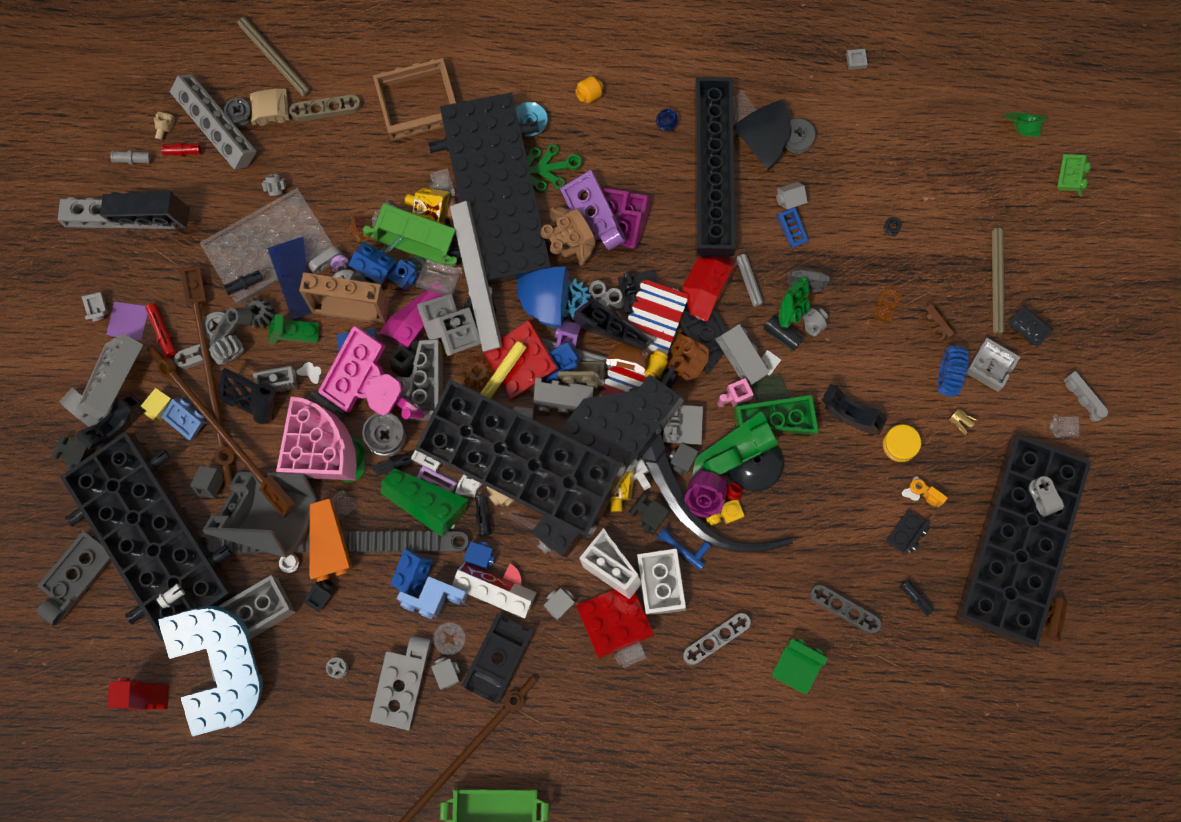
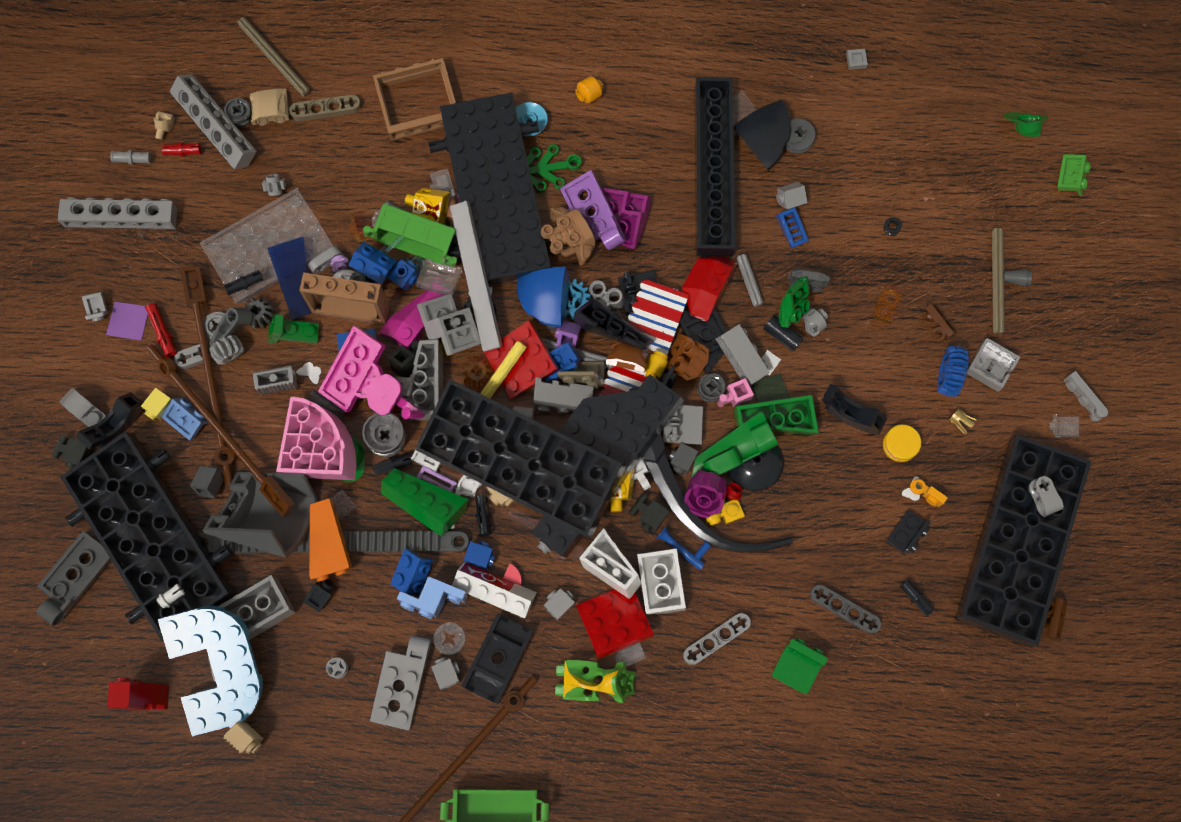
light grey wedge [77,333,143,419] -> none
black wedge [99,190,190,228] -> none
black piece [219,368,275,424] -> none
white plate [279,554,299,573] -> none
clear blue piece [656,109,679,132] -> none
black bracket [1008,305,1054,347] -> none
none -> tan brick [224,721,263,754]
none -> bright green hips [555,660,636,703]
none -> dark grey wheel [697,373,725,403]
none -> dark grey cone [1004,269,1032,287]

